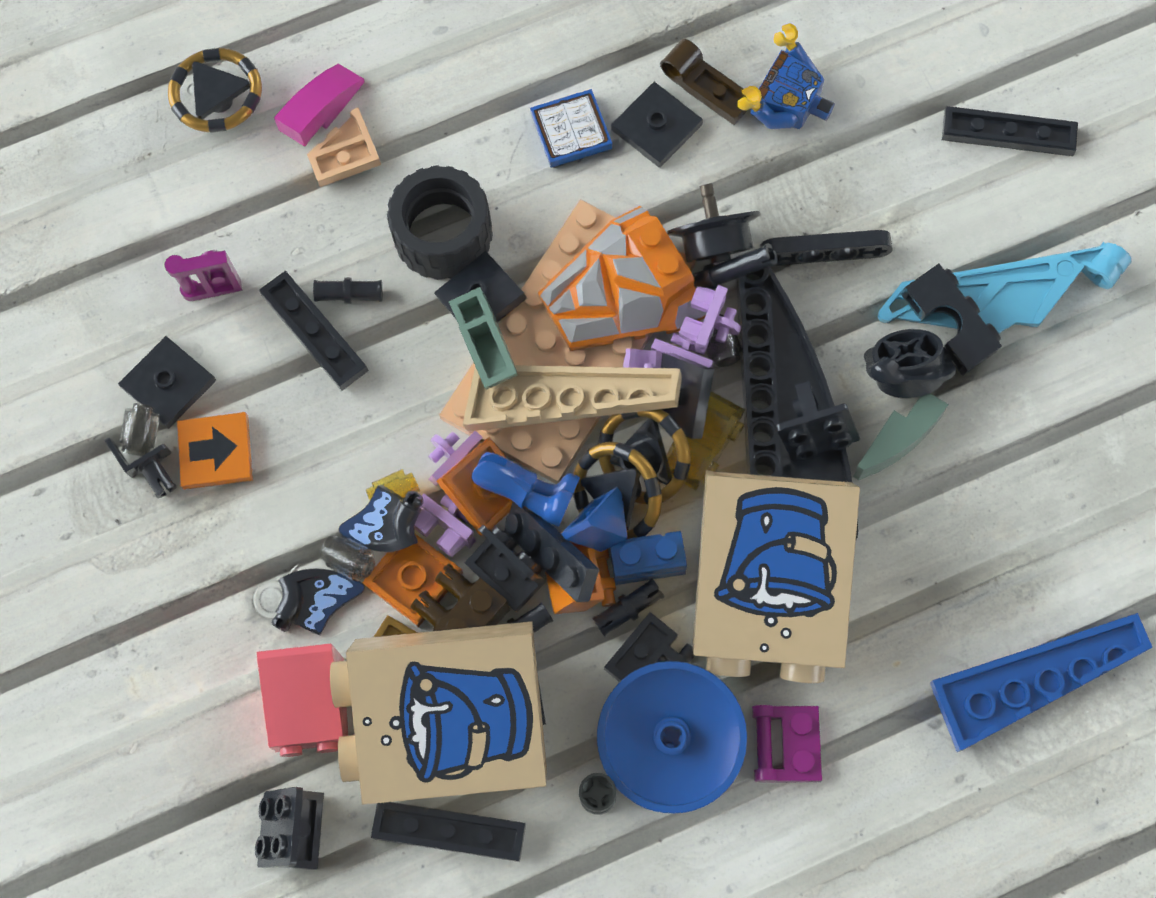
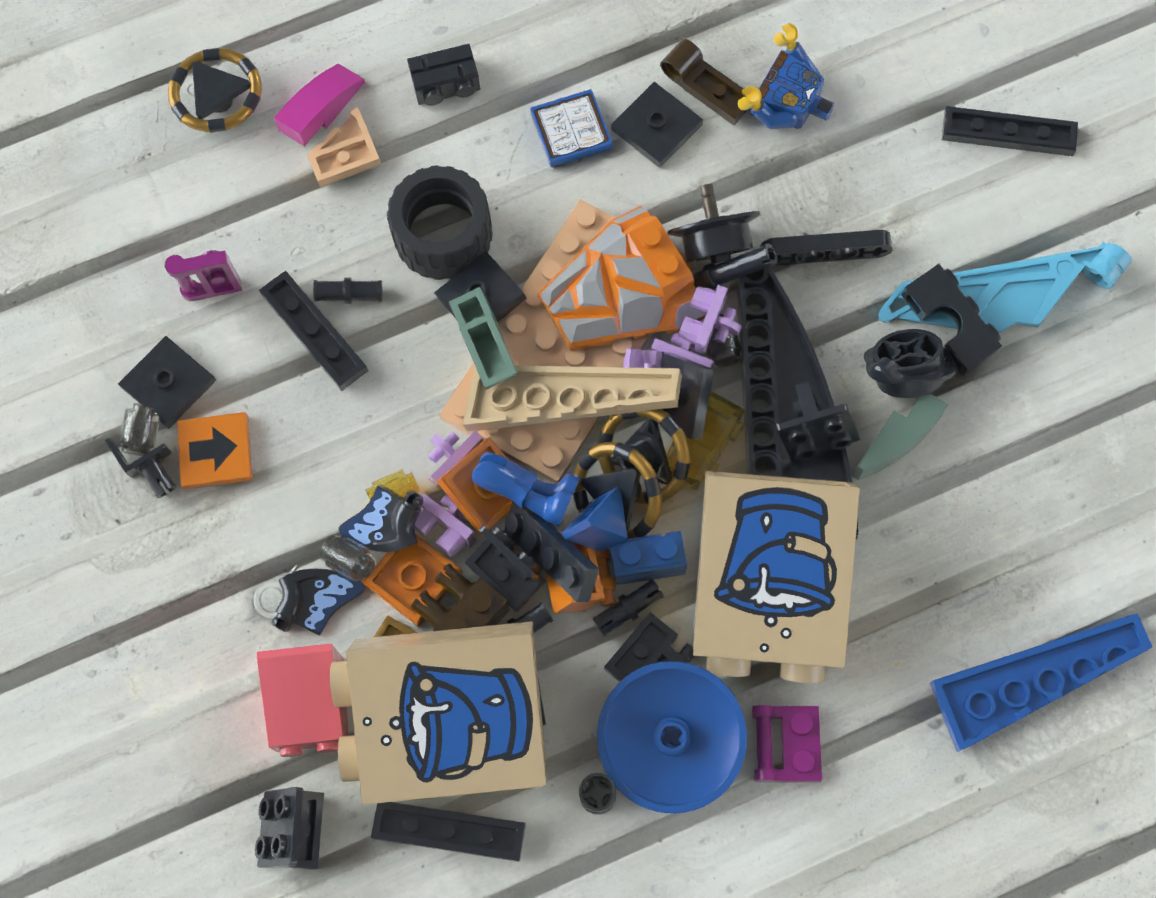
none -> black brick [407,43,481,105]

